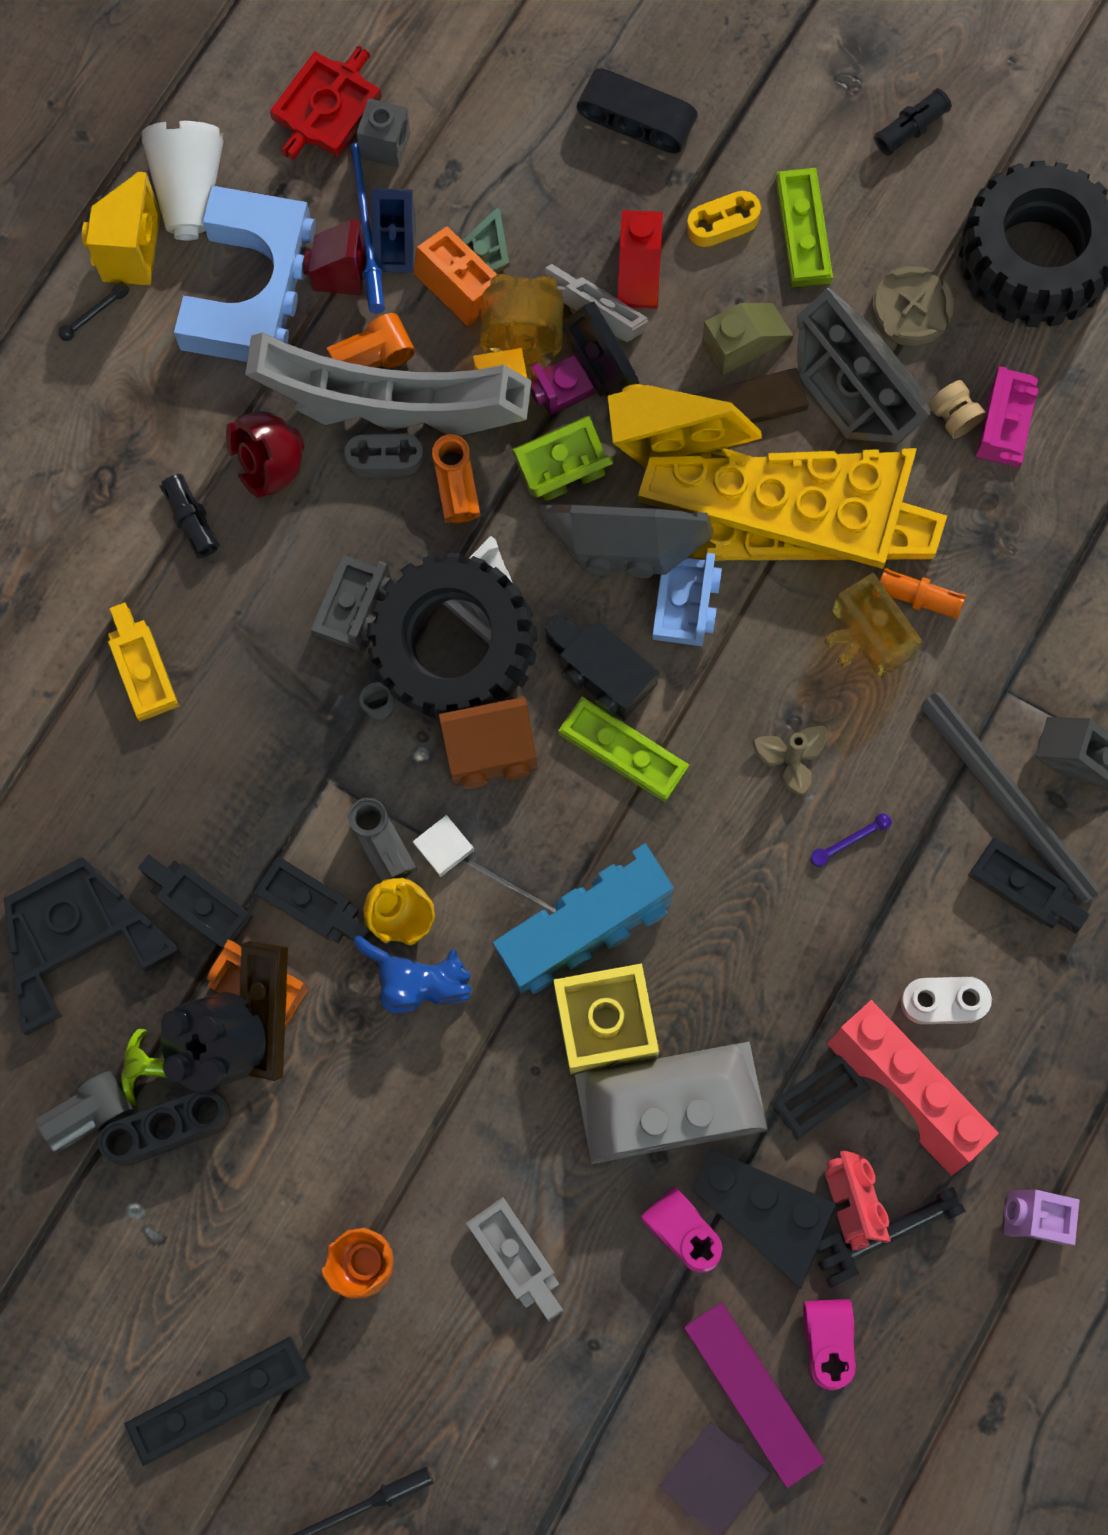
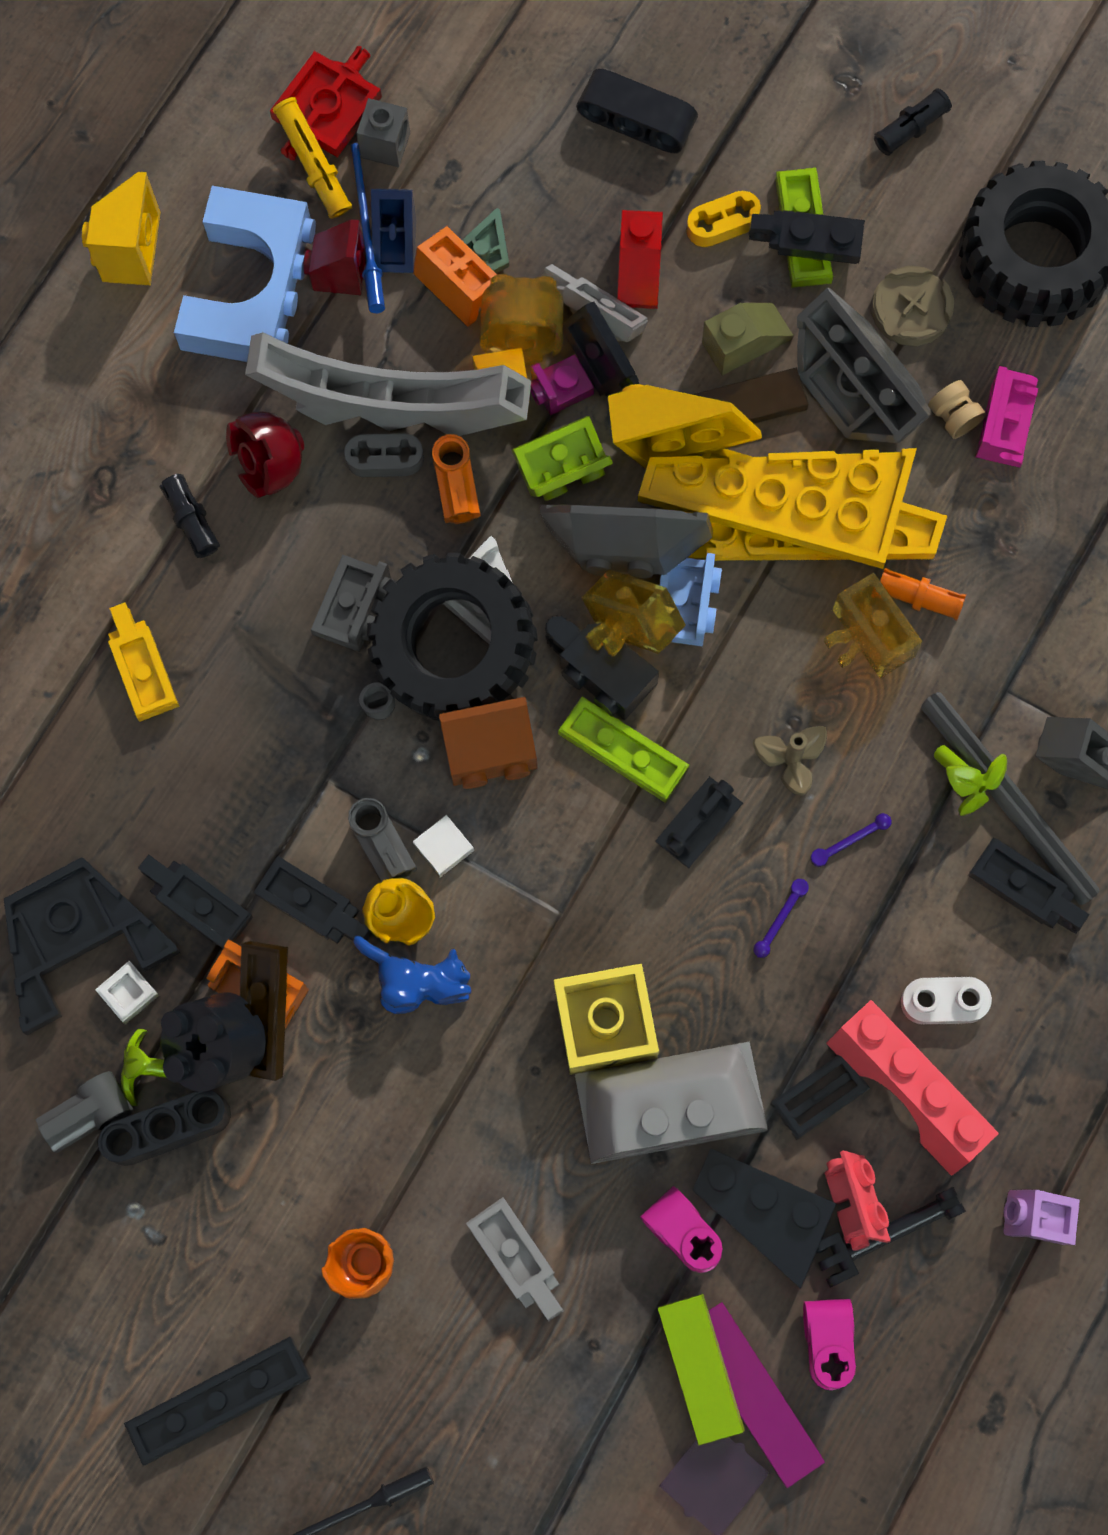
black hinge [58,282,130,341] -> none
white cone [142,121,224,241] -> none
orange piece [327,313,416,369] -> none
dark azure wedge [493,843,674,994] -> none
none -> white tile [95,961,159,1025]
none -> yellow pin [273,97,352,219]
none -> clear yellow brick [581,570,686,656]
none -> black hinge [655,776,743,869]
none -> lime tile [658,1294,745,1445]
none -> black hinge [749,210,865,264]
none -> dark purple hinge [753,879,809,958]
none -> lime plant [934,745,1007,816]

